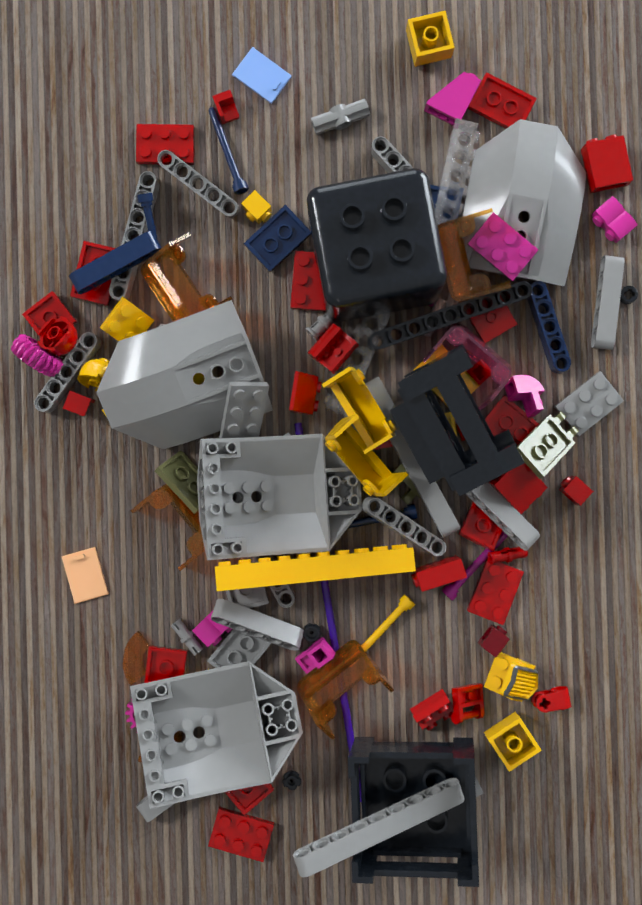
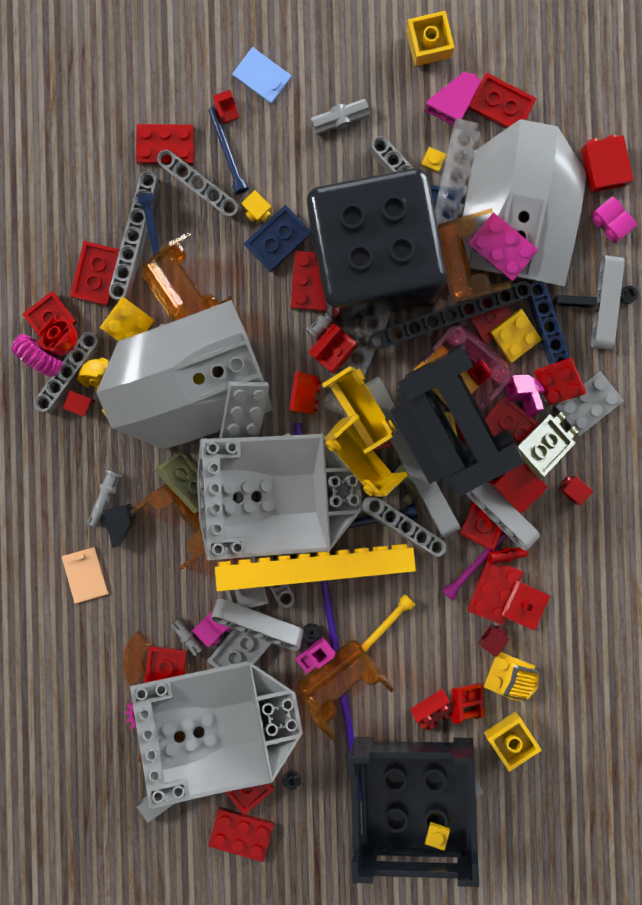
dark blue beam [69,231,162,294] -> none
light grey beam [293,778,465,877] -> none
red brick [411,555,467,592] -> none
red piece [531,686,572,713] -> none
none -> light grey pin [87,469,123,527]
none -> black slope [103,504,135,548]
none -> yellow plate [421,147,446,174]
none -> yellow plate [425,822,450,851]
none -> yellow plate [489,309,542,363]
none -> red plate [501,581,550,631]
none -> red plate [534,358,586,406]
none -> black tile [553,295,597,308]

